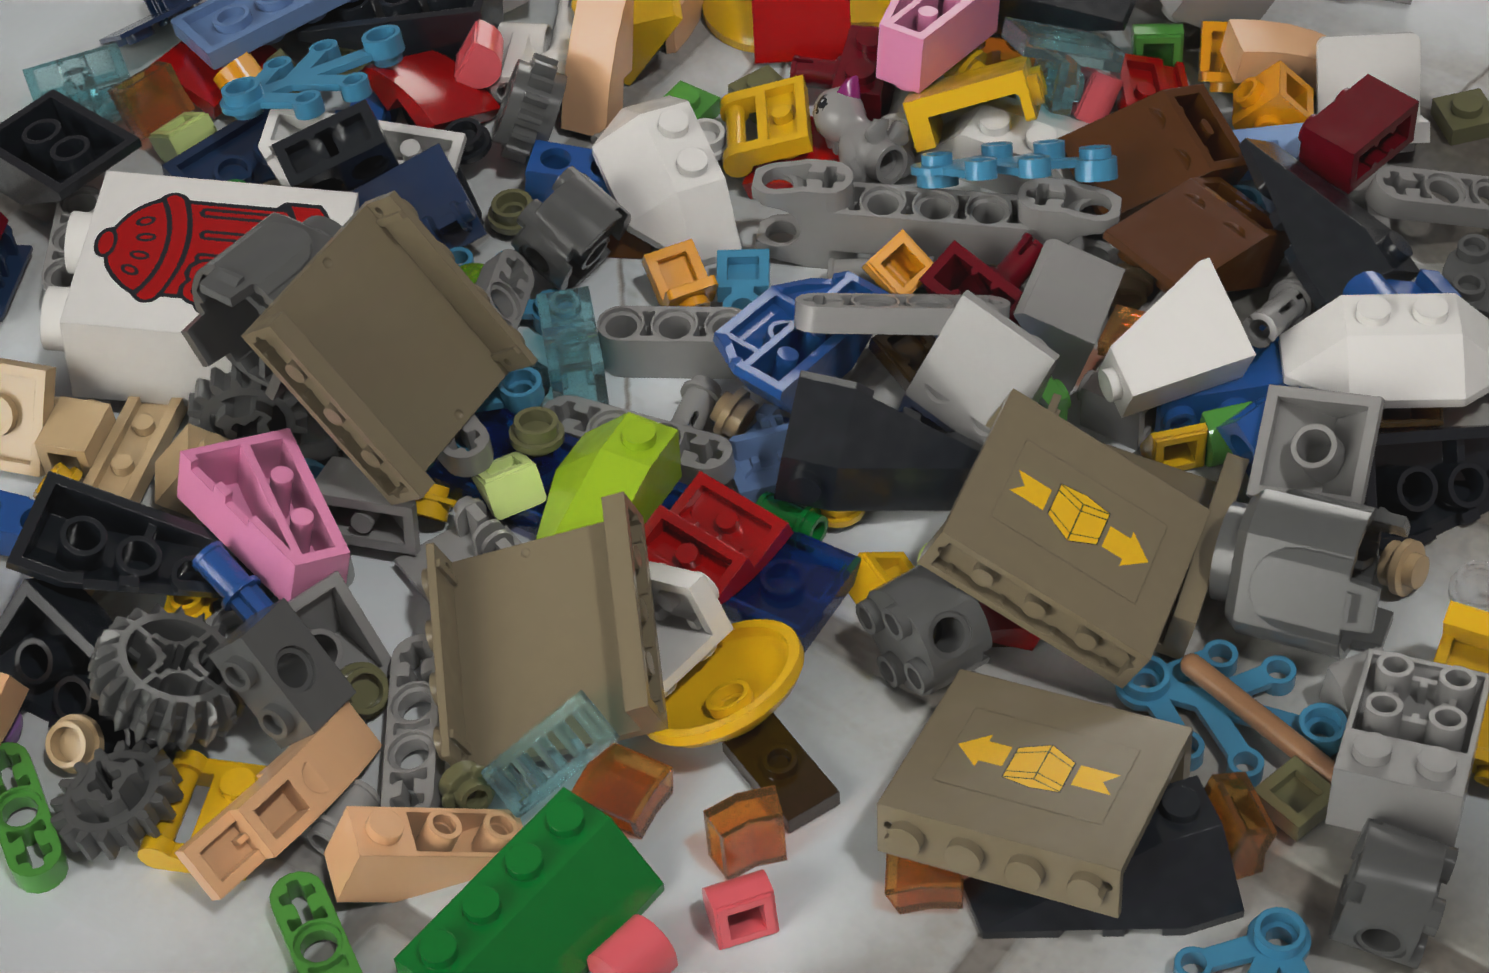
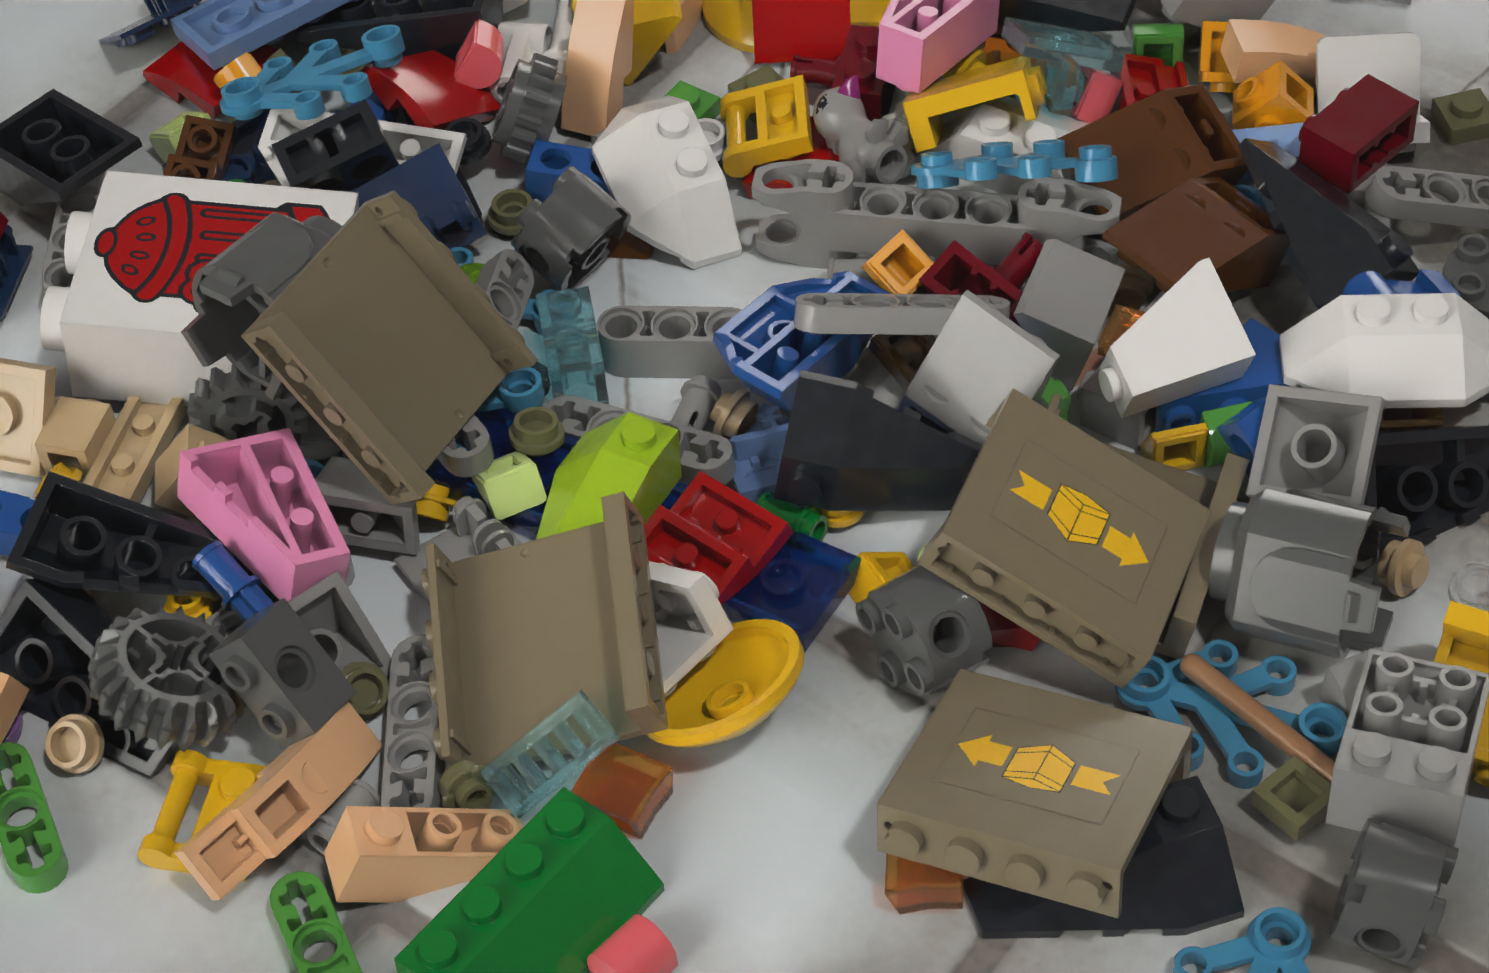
clear light blue brick [22,42,141,122] -> none
dark grey gear [50,739,184,861] -> none
clear orange piece [107,61,195,141] -> none
light orange bracket [642,238,719,307] -> none
coral brick [702,869,779,950] -> none
clear orange piece [703,785,787,880] -> none
dark azure plate [716,249,770,310] -> none
dark brown plate [722,713,840,833] -> none
clear orange piece [1204,772,1278,880] -> none
light grey pin [1242,271,1319,348] -> none
none -> reddish brown slope [163,115,238,181]

